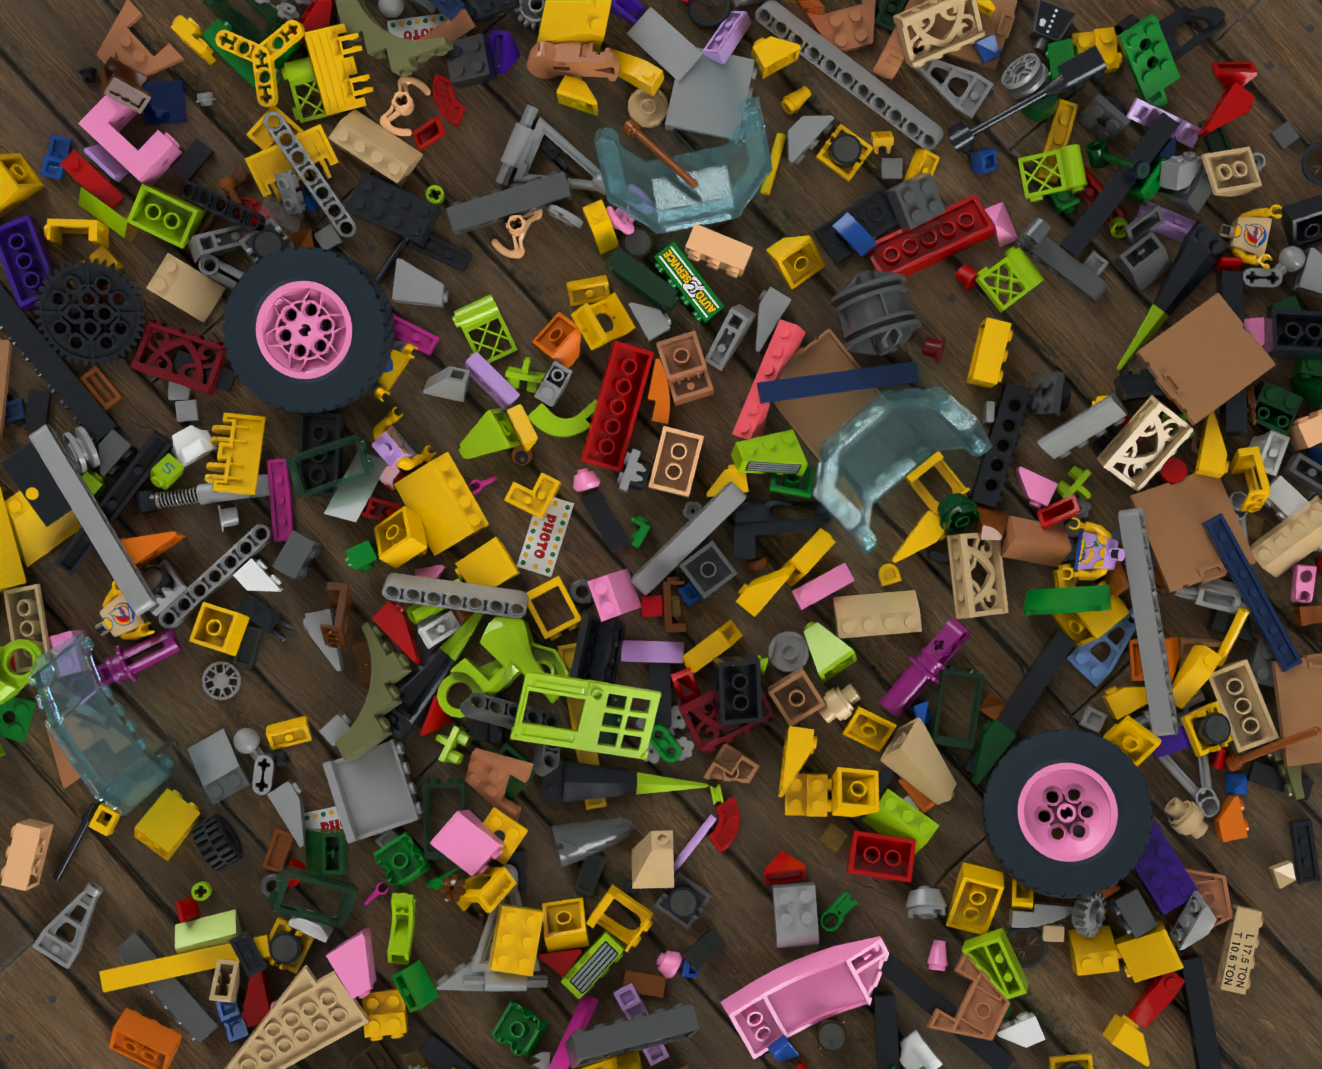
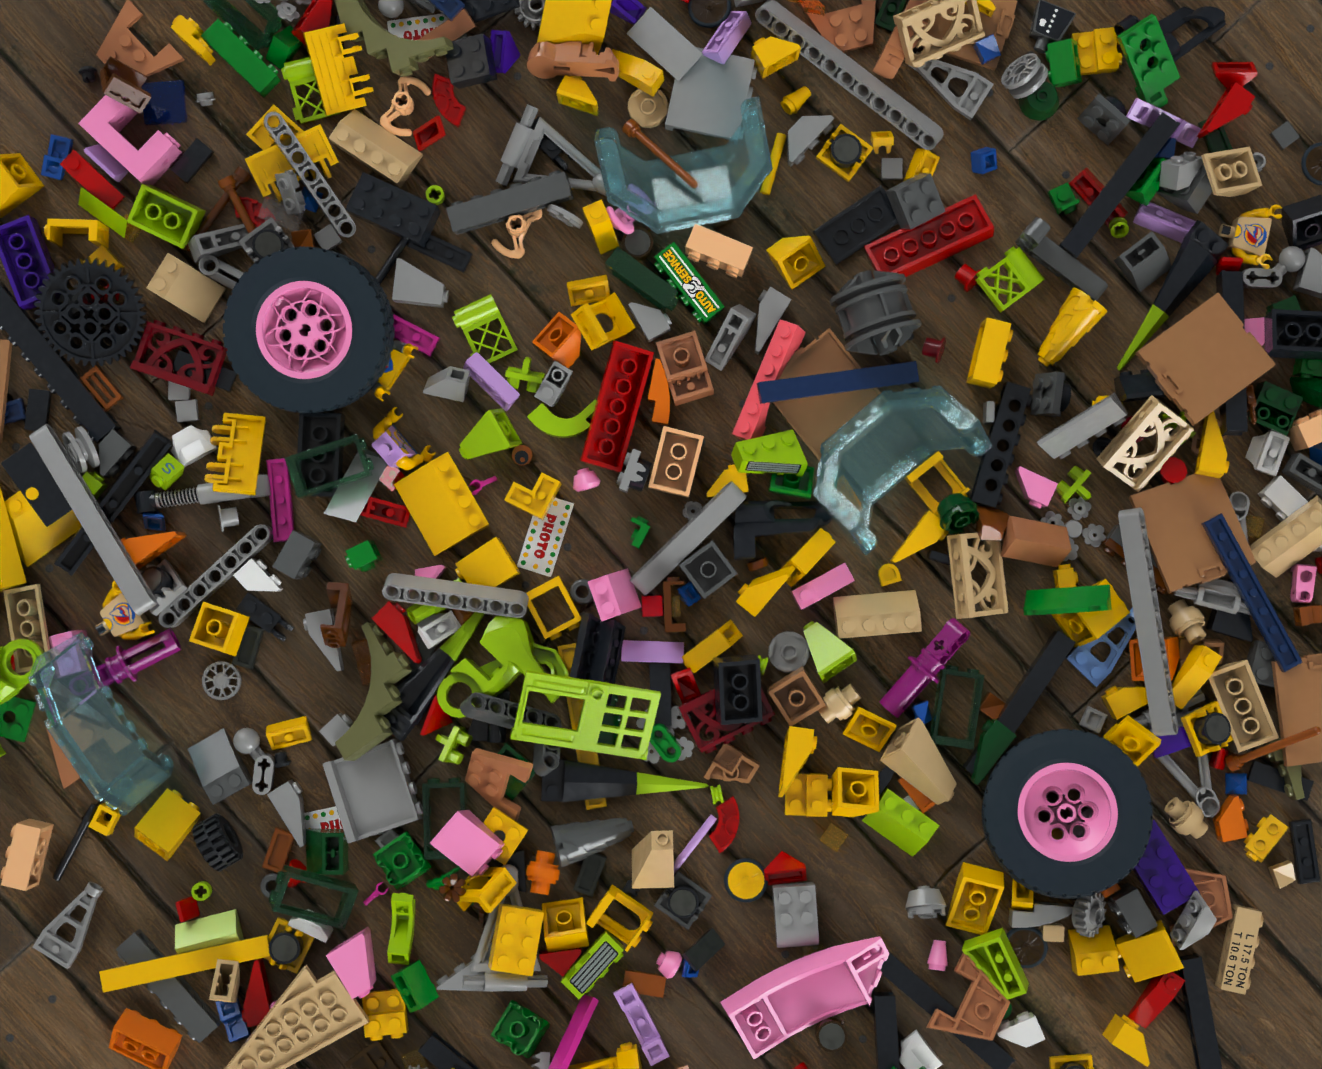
black beam [180,181,266,232] -> none
yellow piece [215,20,305,108] -> none
black plate [229,930,268,978] -> none
yellow brick [374,506,428,569] -> none
yellow slope [507,404,538,452] -> none
dark grey brick [565,1003,700,1068] -> none
black tile [581,489,630,553] -> none
blue slope [767,1035,799,1062] -> none
green piece [819,892,858,932] -> none
blue slope [832,212,877,258] -> none
red slope [846,830,916,883] -> none
black bar [948,45,1107,154] -> none
bright pink slope [984,202,1018,248] -> none
lime piece [1018,144,1088,202] -> none
yellow tile [1036,98,1079,184] -> none
red slope [1037,494,1081,529] -> none
torso [1062,517,1125,582] -> none
light grey tile [1082,250,1109,276] -> none
dark green piece [1086,140,1150,179] -> none
dark orange tile [1104,561,1130,597] -> none
dark grey slope [1124,204,1165,245] -> none
yellow piece [1217,607,1249,667] -> none
yellow panel [1229,446,1271,512] -> none
none -> blue slope [143,512,166,531]
none -> orange piece [526,850,560,895]
none -> yellow wheel [724,858,768,902]
none -> yellow cone [1037,287,1108,367]
none -> tan piece [1168,599,1206,644]
none -> yellow brick [1244,814,1288,863]

